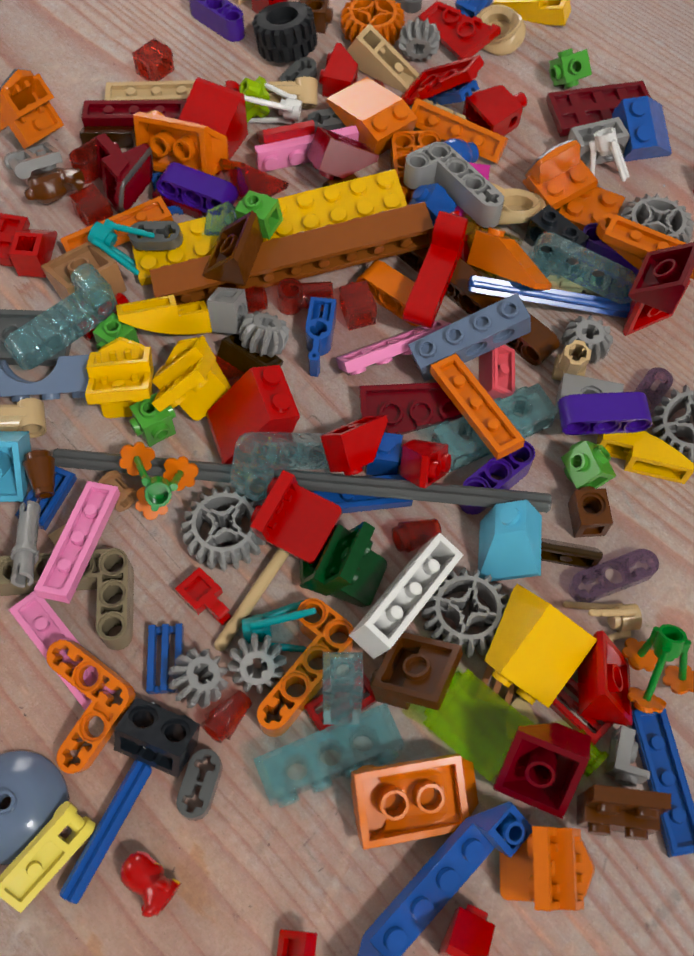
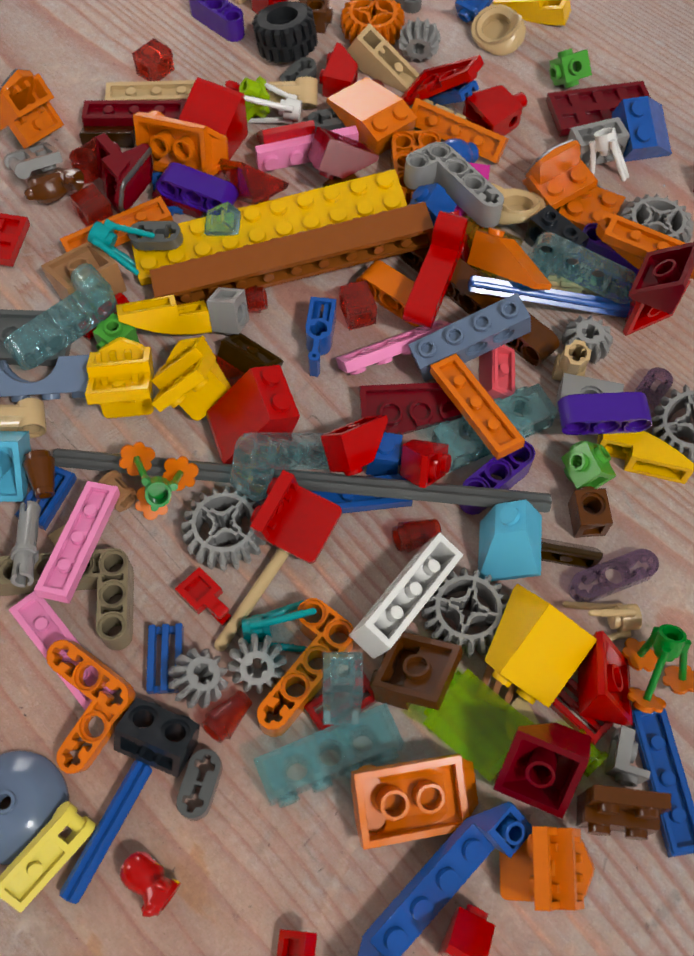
red slope [9,229,58,278] -> none
bright green brick [129,393,176,447] -> none
reddish brown slope [202,211,263,286] -> none
bright green brick [235,190,283,239] -> none
light grey gear [239,311,289,357] -> none
clear red piece [277,277,334,315] -> none
dark green piece [299,521,387,607] -> none
red wing [418,1,501,60] -> none

